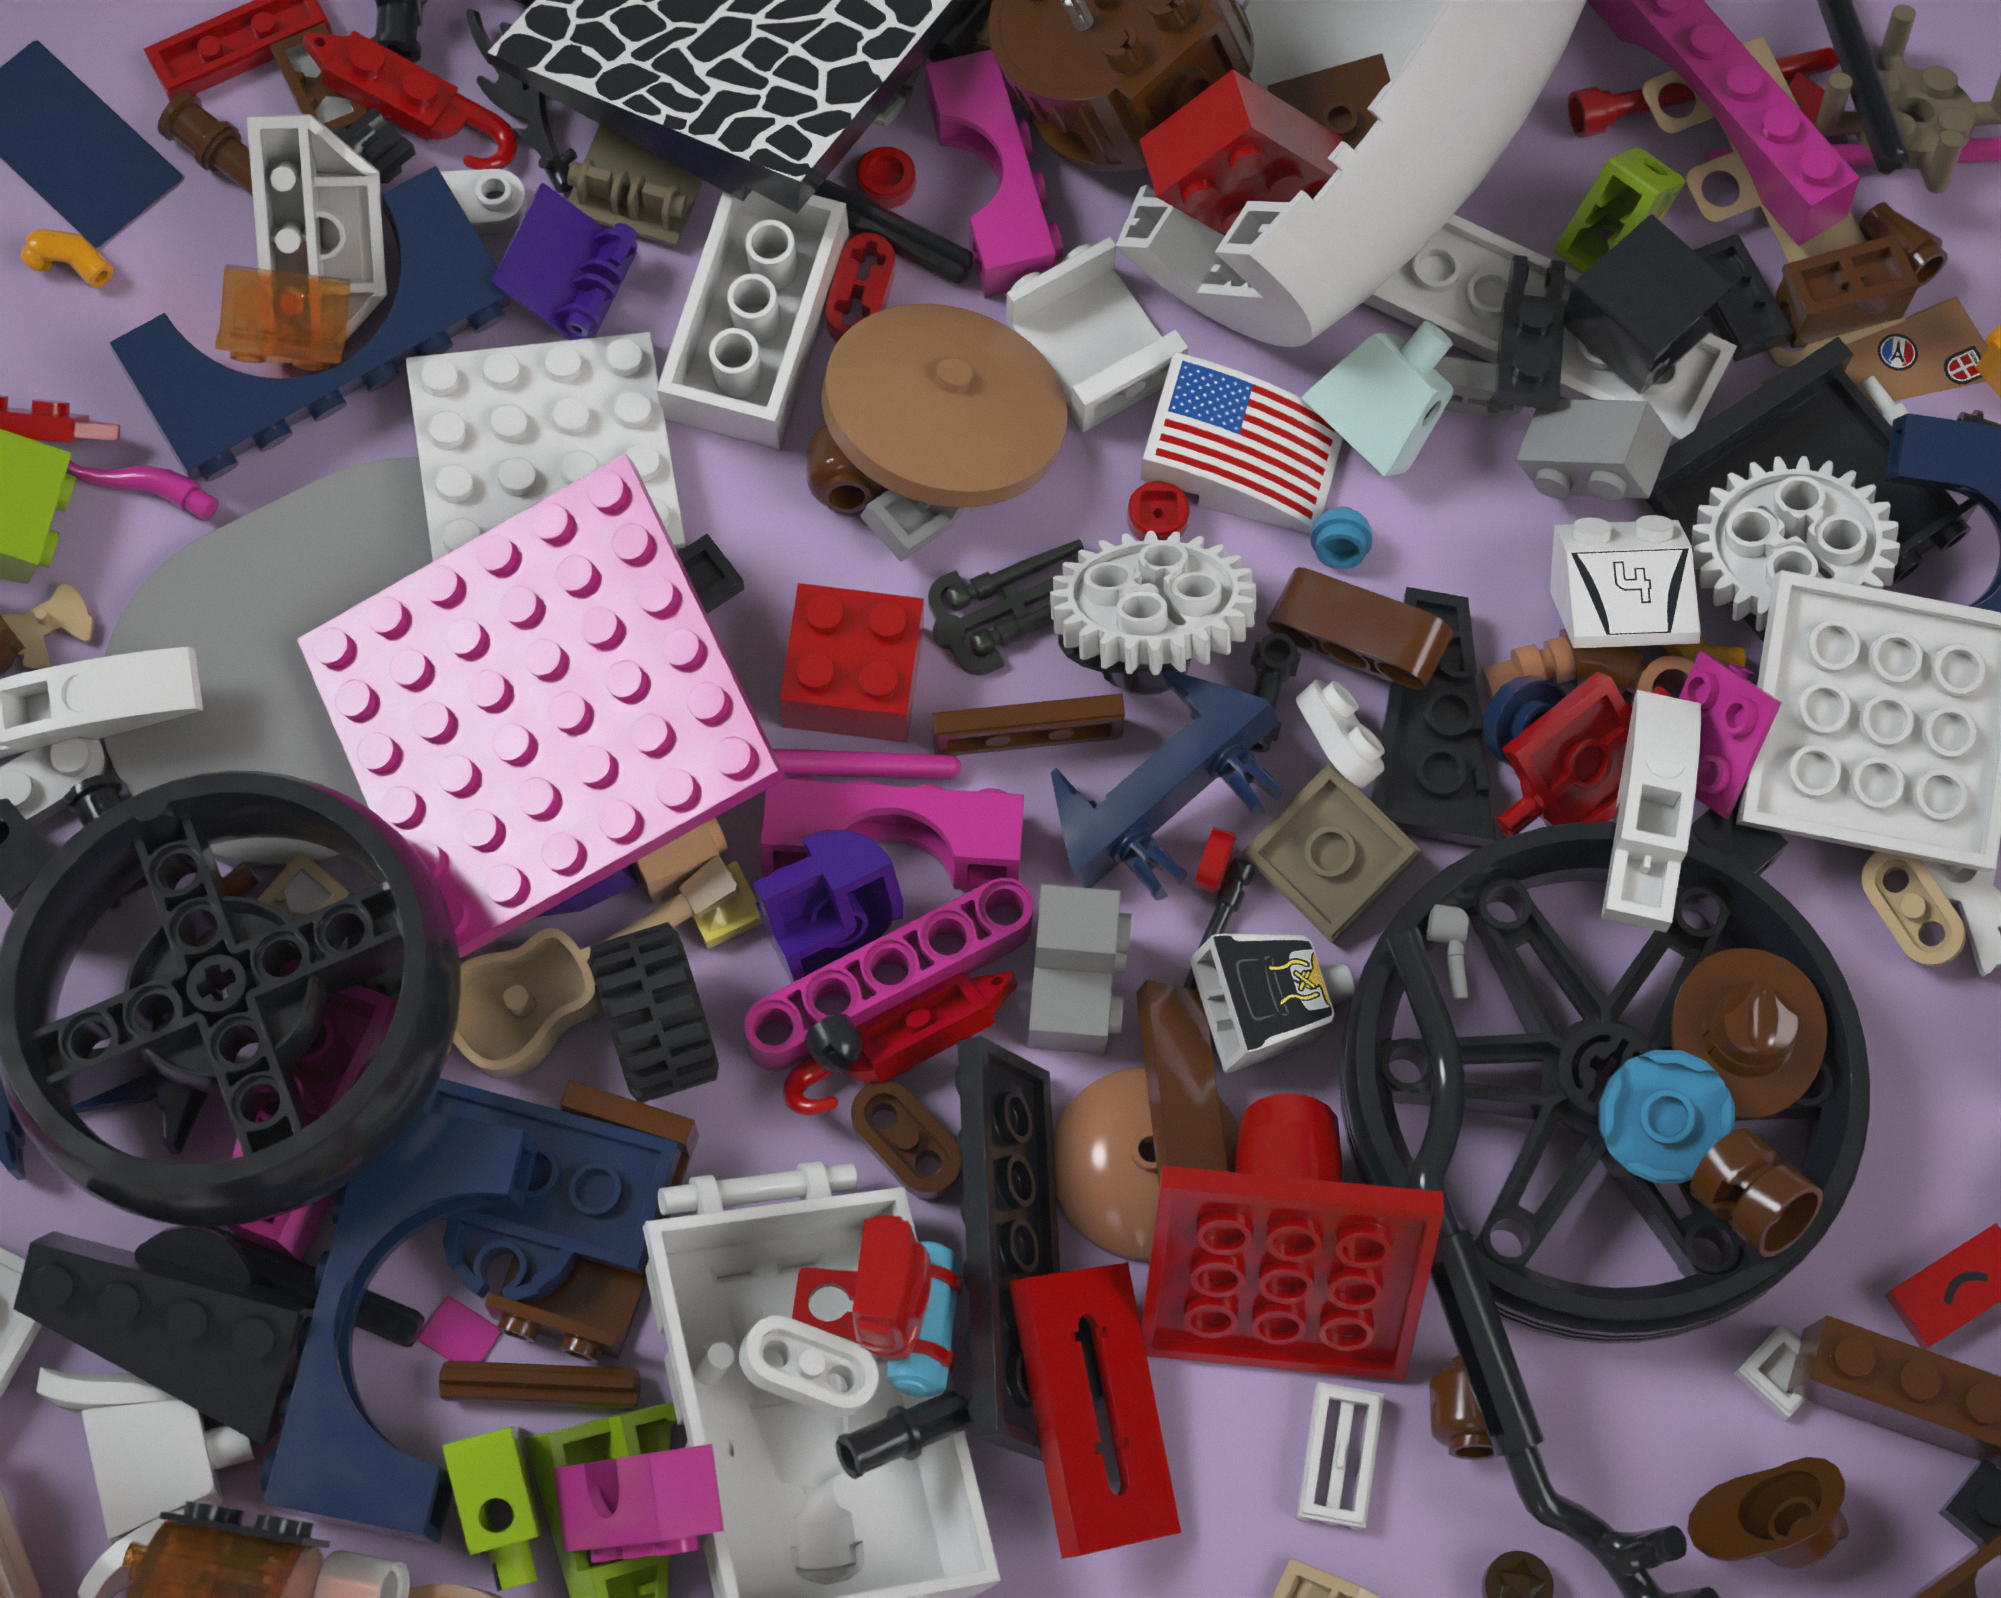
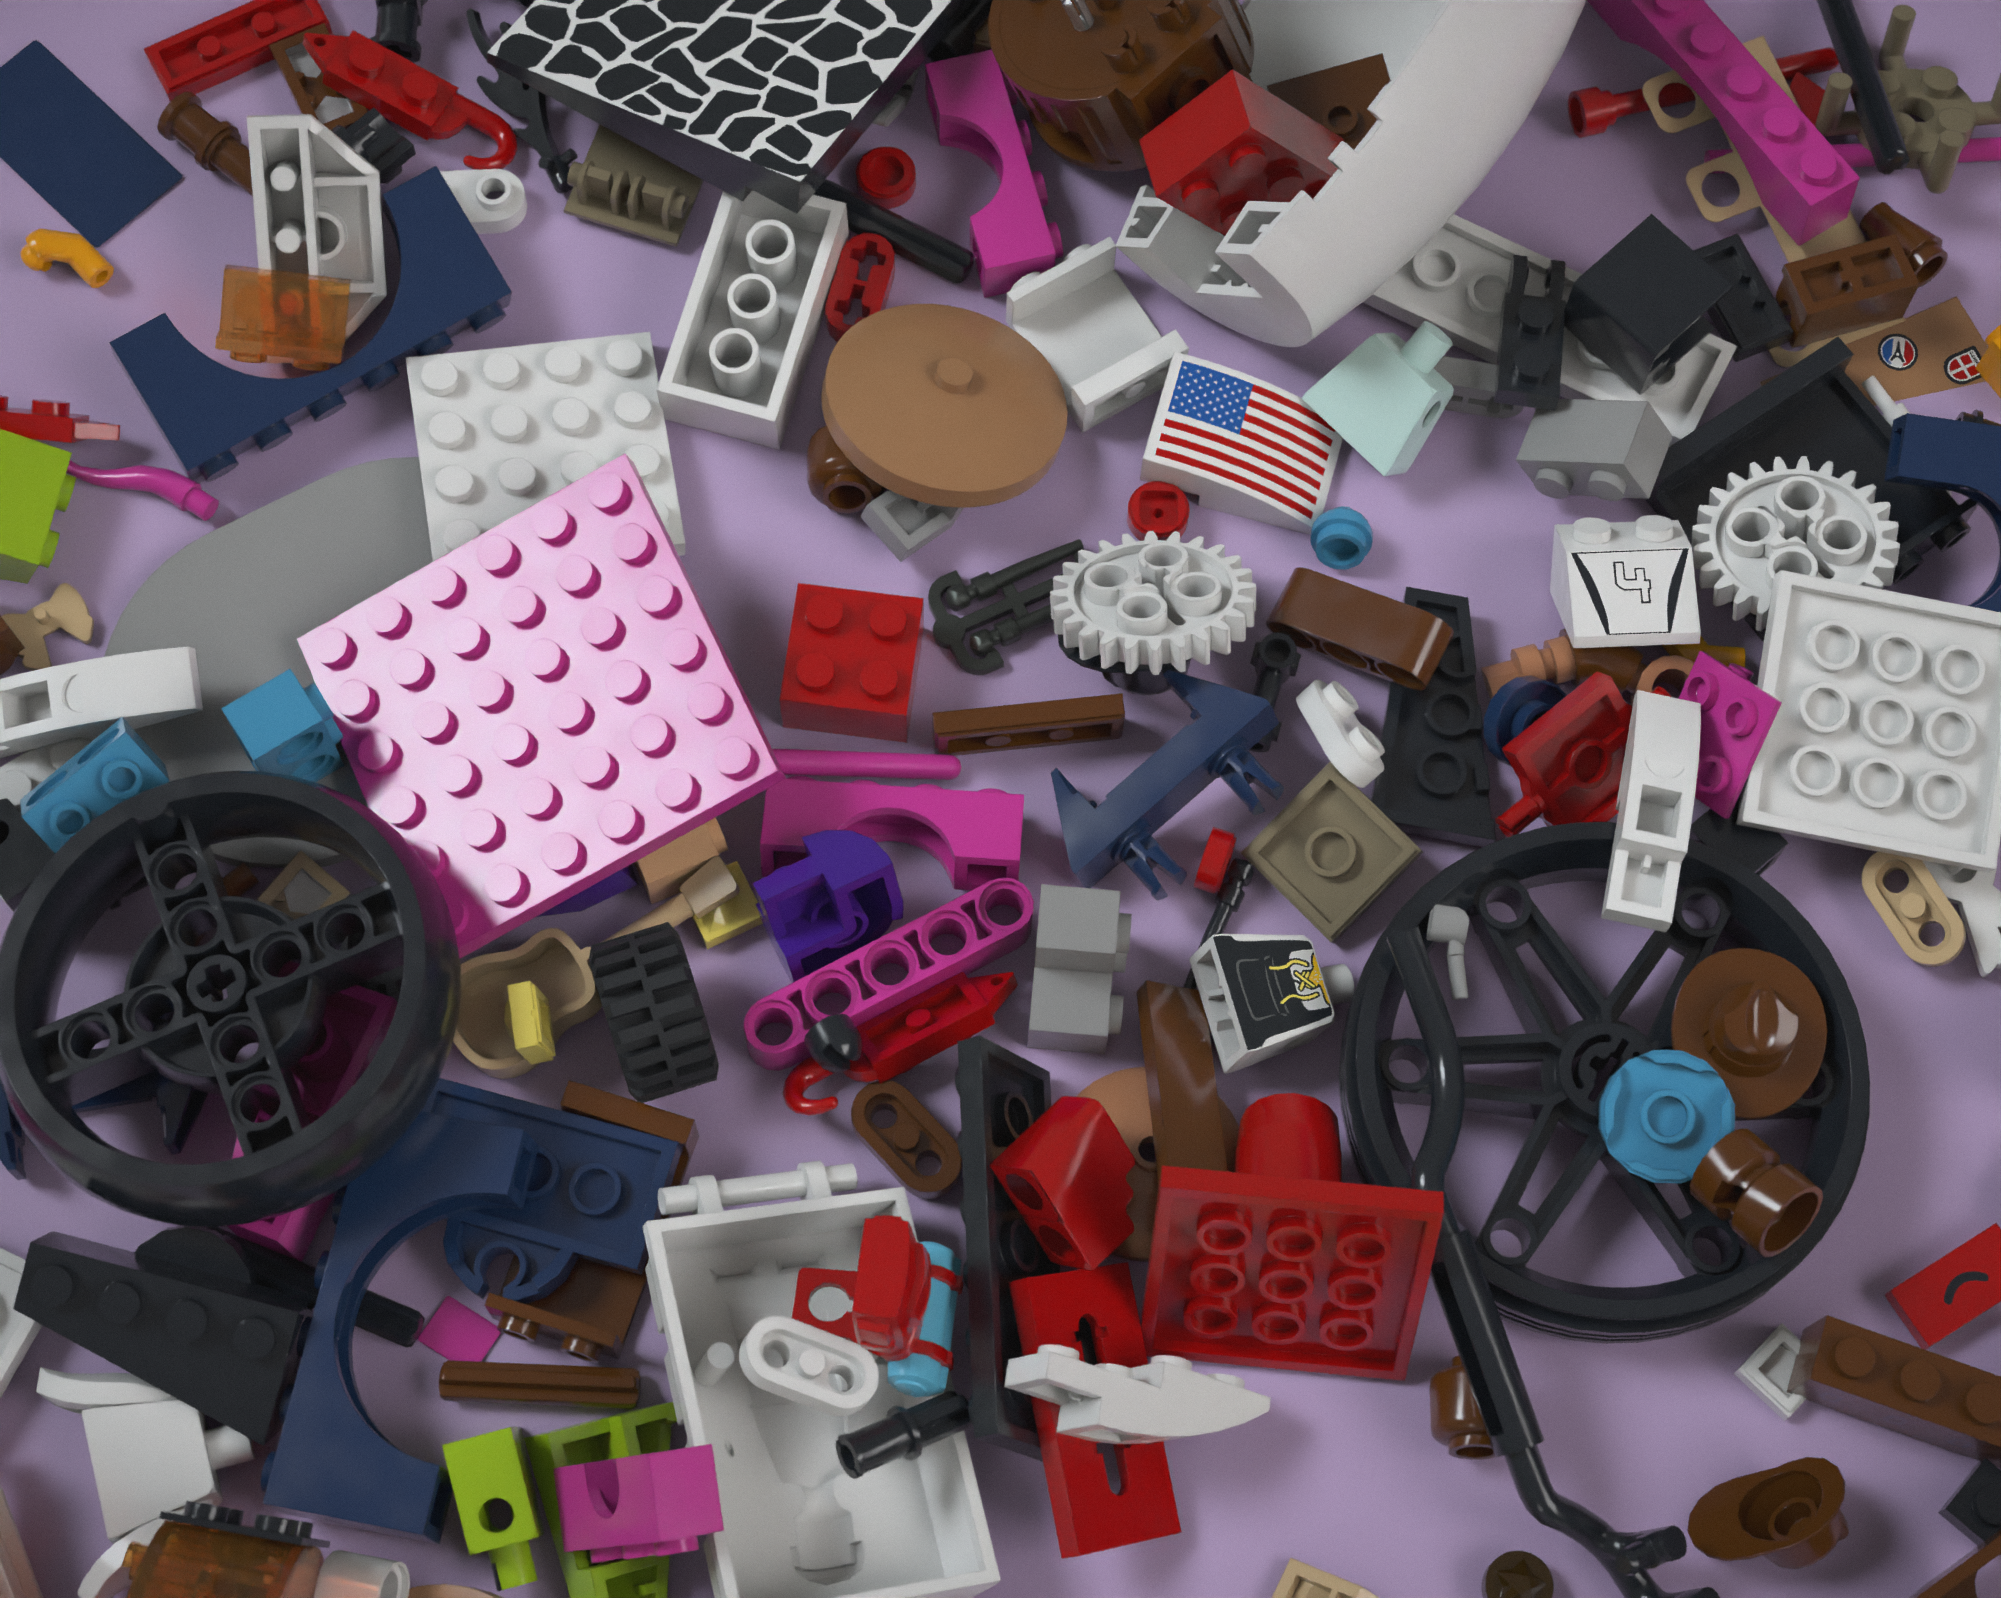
dark purple hinge [490,183,638,340] -> none
black plate [678,533,744,614] -> none
white tile [1296,1382,1384,1531] -> none
lime torso [1553,147,1685,273] -> none
none -> dark azure brick [20,717,170,853]
none -> dark azure brick [221,669,344,782]
none -> light yellow tile [504,981,556,1065]
none -> red piece [990,1096,1135,1271]
none -> white slope [1004,1345,1271,1444]

